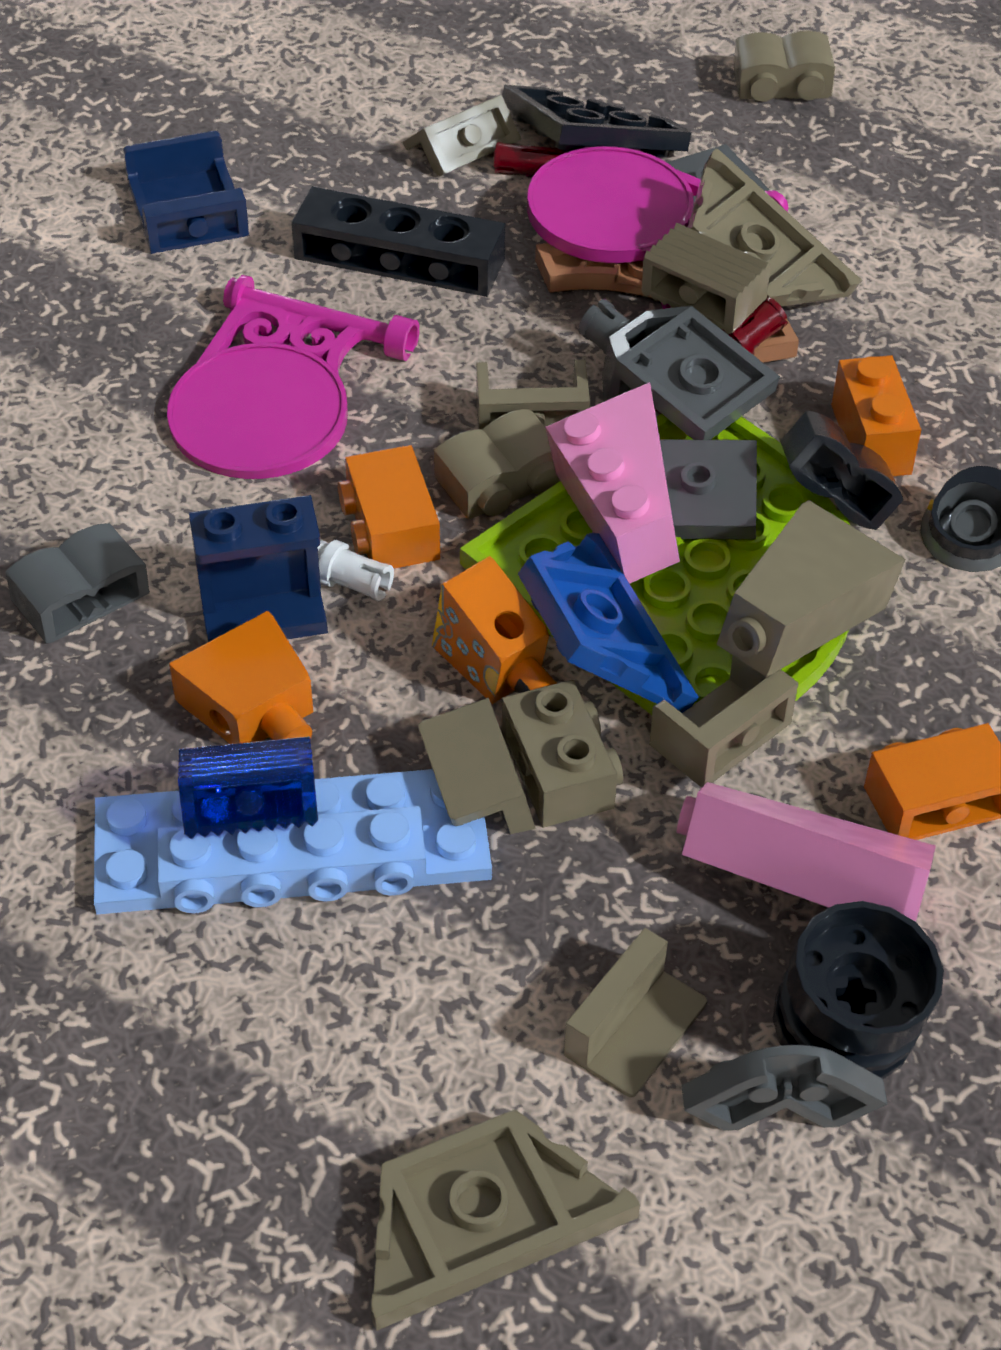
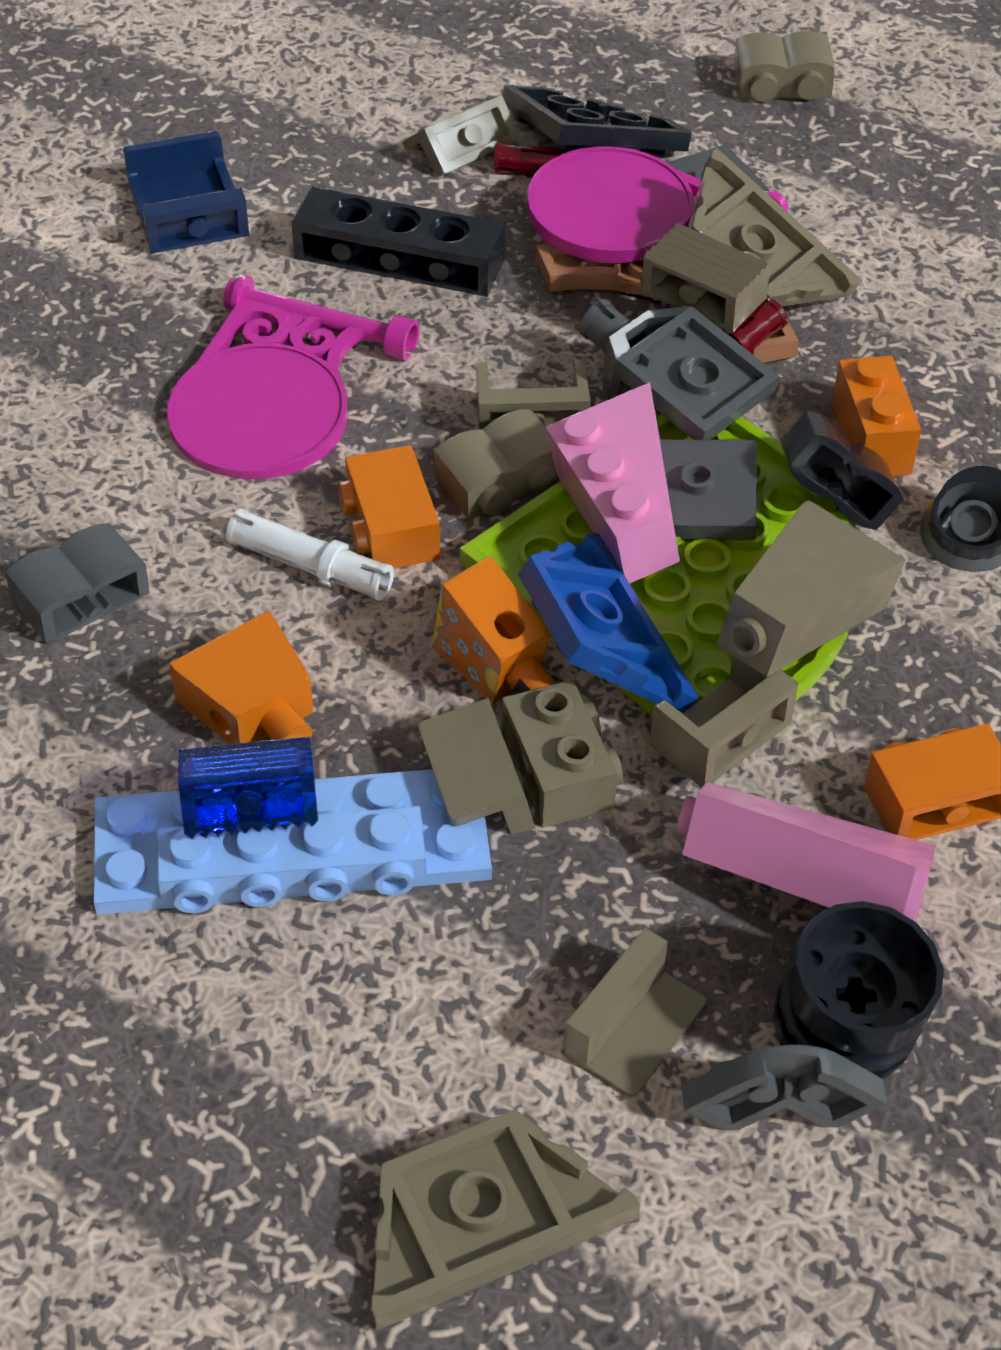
dark blue panel [189,495,328,642] -> none

